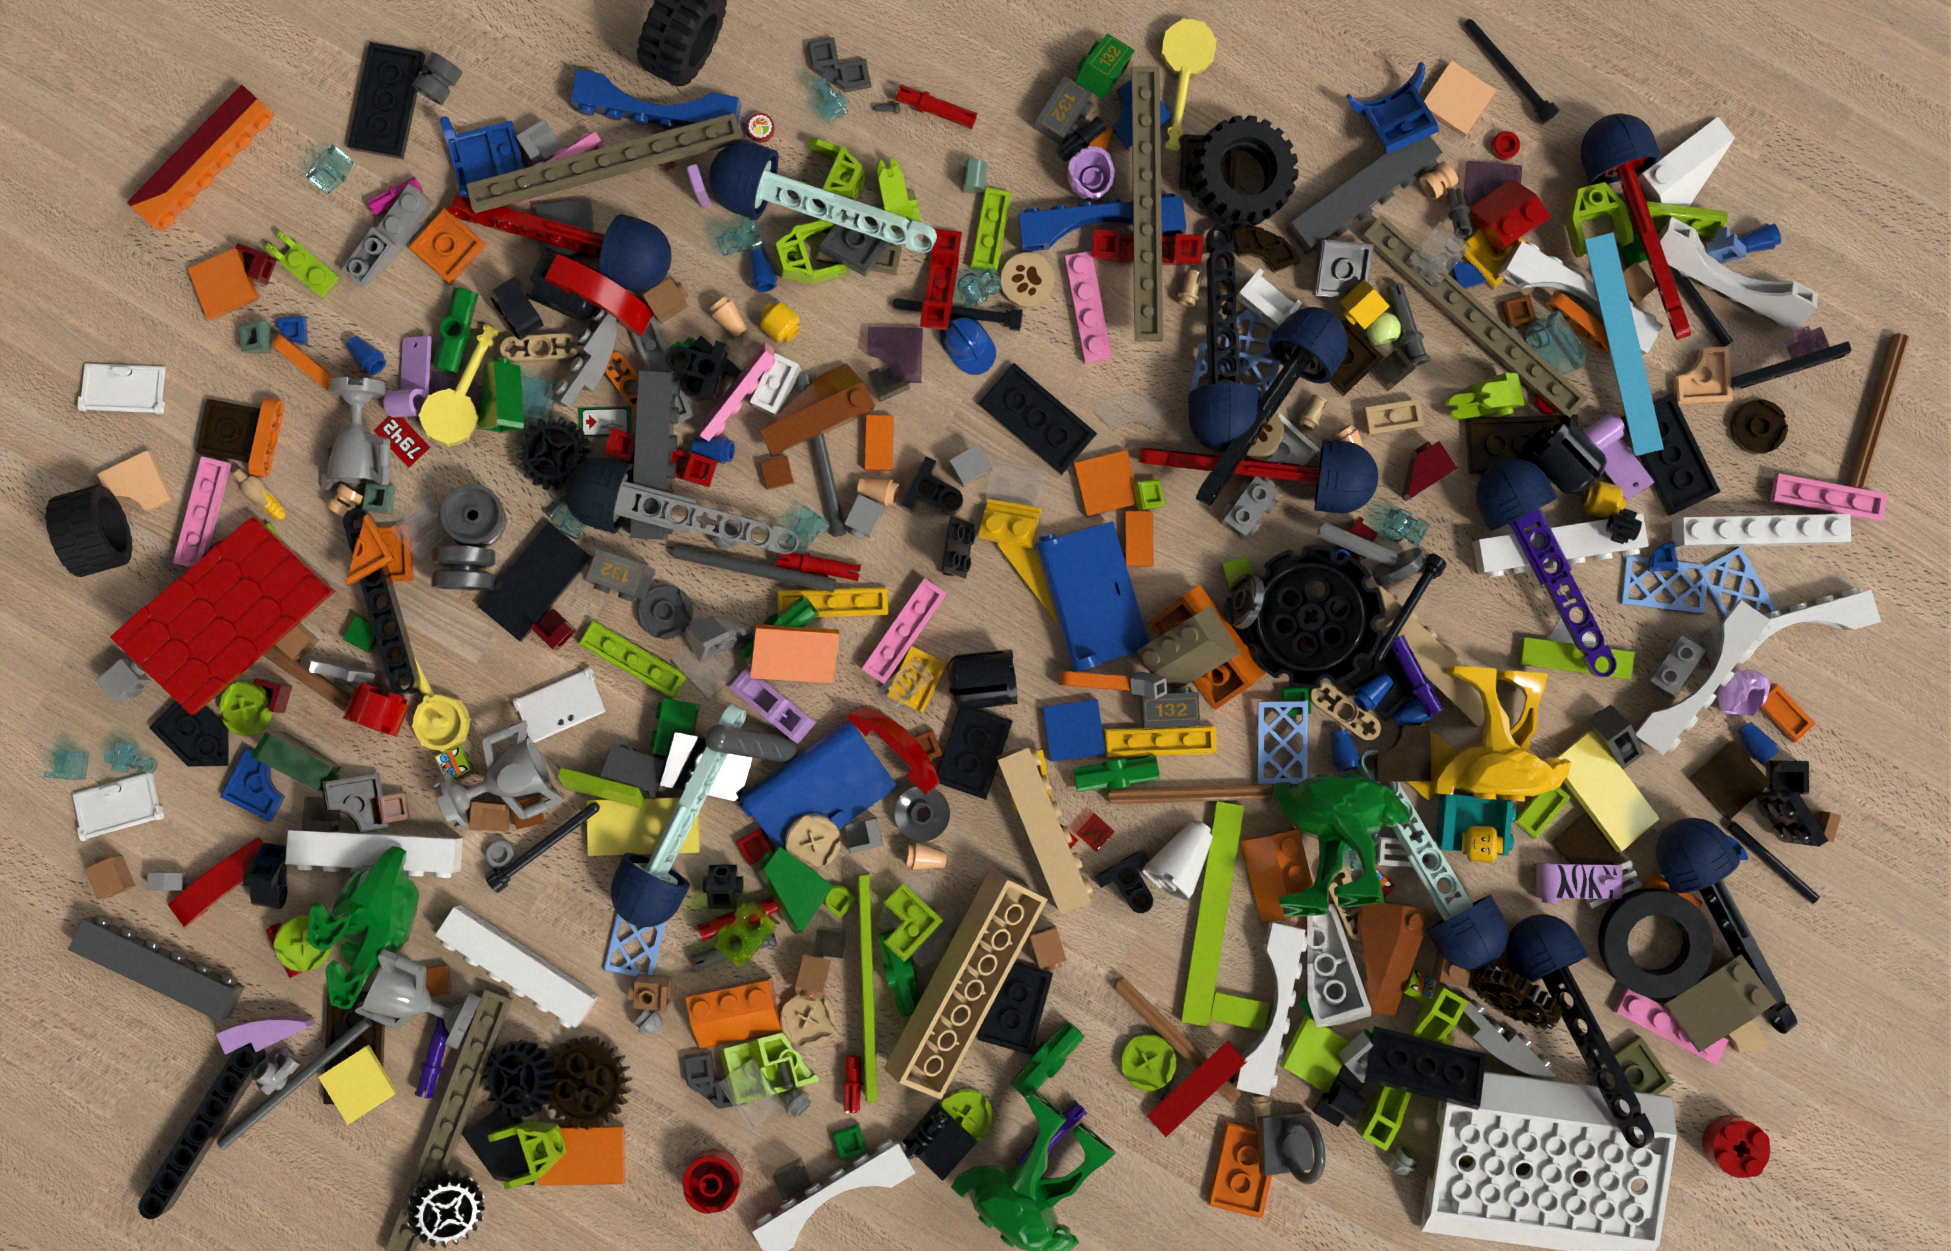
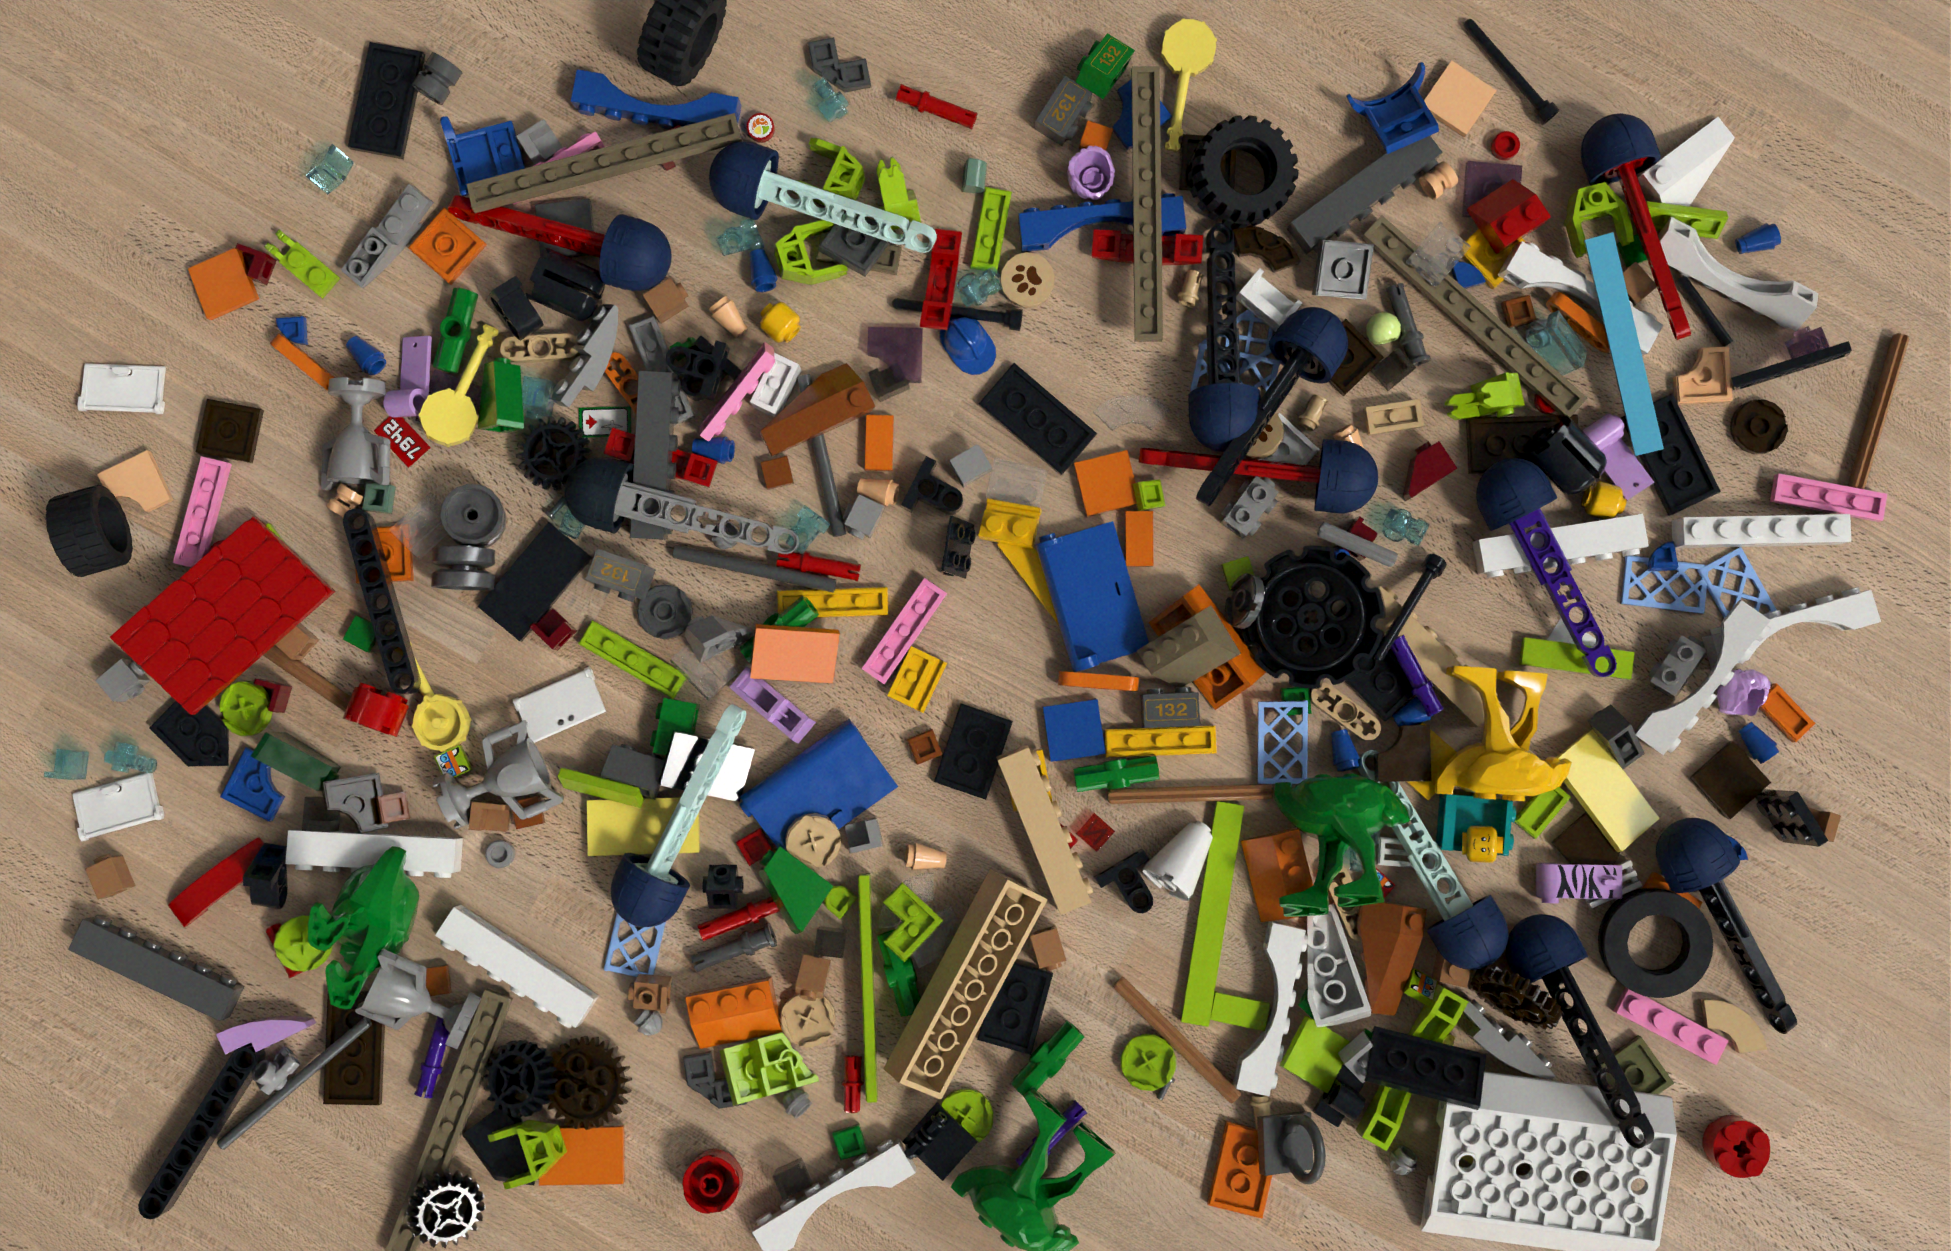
brick [127,84,275,232] -> none
light grey piece [147,871,186,890] -> none
tan piece [233,468,286,520] -> none
sand green brick [239,321,272,354] -> none
orange beam [248,397,284,478] -> none
light grey tile [299,655,375,684] -> none
light yellow tile [318,1045,398,1125] -> none
orange tile [345,514,395,585] -> none
dark pink axle [368,177,423,215] -> none
black piece [485,802,600,893] -> none
red slope [544,254,654,337] -> none
lavender tile [687,164,712,208] -> none
dark grey piece [705,724,797,763] -> none
clear neon green brick [713,901,781,968] -> none
clear plate [718,1058,785,1130] -> none
dark grey piece [779,1063,794,1090] -> none
red slope [846,706,940,795] -> none
clear slope [874,657,934,714] -> none
dark grey piece [875,103,900,114] -> none
dark grey dish [894,786,950,842] -> none
black cylinder [947,649,1018,710] -> none
black axle [1056,117,1107,162] -> none
bright pink plate [1064,251,1112,364] -> none
light grey piece [1130,671,1167,699] -> none
red tile [1147,1040,1247,1138] -> none
yellow brick [1340,279,1390,329] -> none
blue cone [1352,672,1393,712] -> none
dark grey tile [1372,548,1426,586] -> none
dark grey axle [1447,188,1472,238] -> none
black gear [1606,508,1642,544] -> none
dark tan slope [1664,954,1777,1052] -> none
medium blue tile [1707,227,1746,264] -> none
black bar [1727,821,1820,904] -> none
black panel [1770,760,1810,794] -> none

